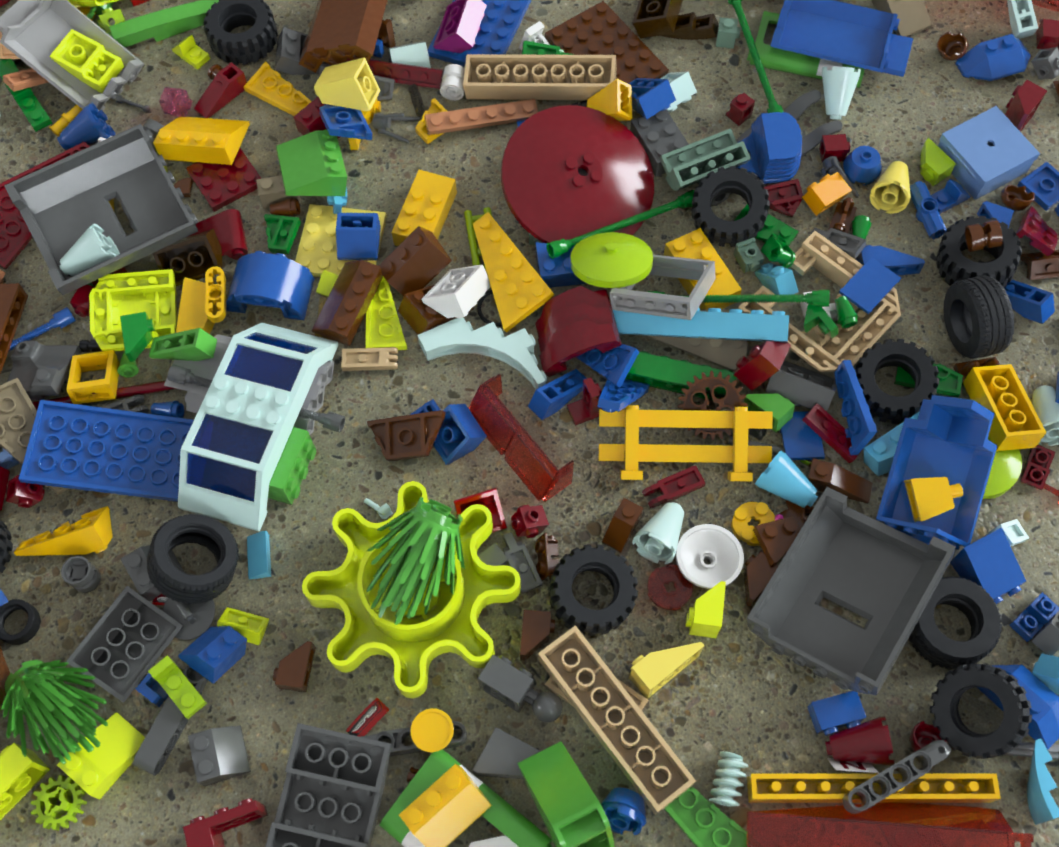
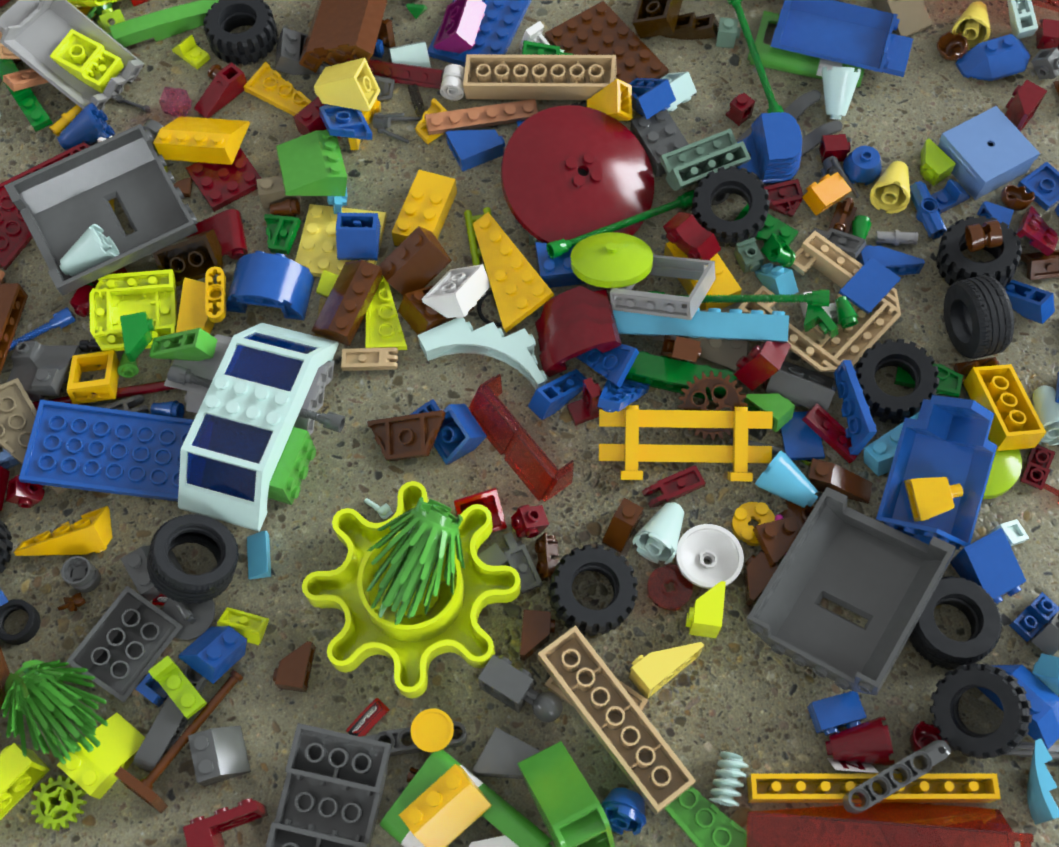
none -> reddish brown plant [57,592,86,612]
none -> reddish brown tile [114,670,243,814]
none -> green slope [406,3,427,19]
none -> blue slope [446,130,505,172]
none -> reddish brown brick [661,335,702,362]
none -> dark red brick [663,212,721,260]
none -> light grey pin [875,230,918,246]
none -> light yellow cone [952,1,991,50]

